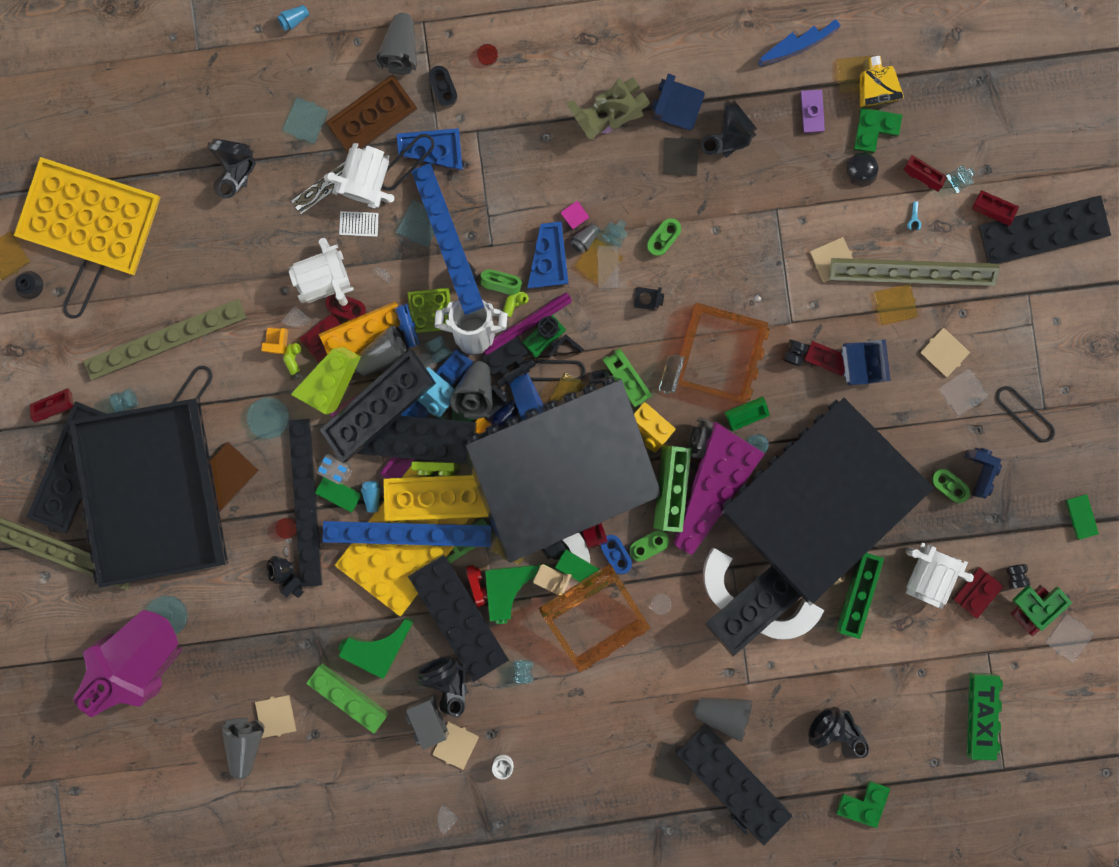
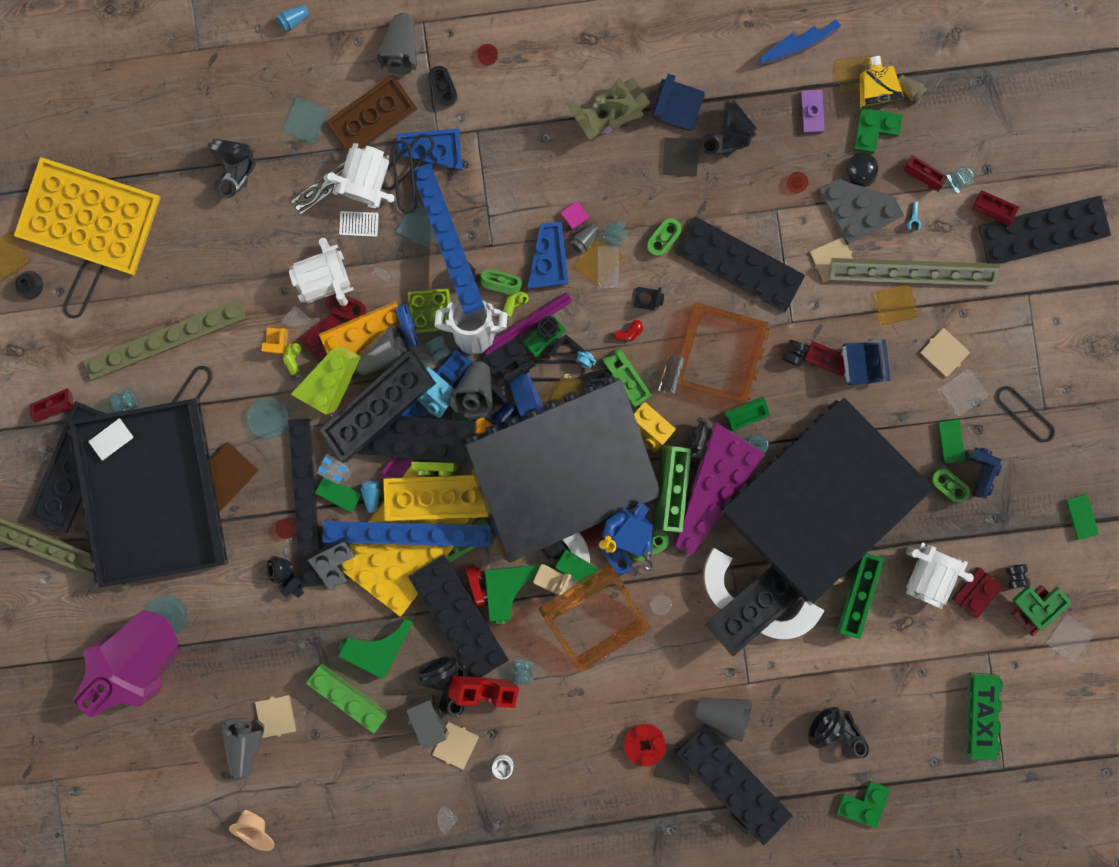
none -> white sticker [89,419,133,460]
none -> light nougat piece [229,810,275,851]
none -> black plate [308,537,355,590]
none -> black piece [391,140,417,214]
none -> red arch [448,676,519,708]
none -> medium azure plate [576,351,597,369]
none -> blue torso [599,503,654,571]
none -> red arm [615,320,643,341]
none -> red plate [624,724,666,767]
none -> black plate [676,217,806,312]
none -> clear red tile [786,172,808,194]
none -> dark grey plate [819,179,904,245]
none -> dark tan cone [898,75,928,103]
none -> green tile [937,419,966,464]

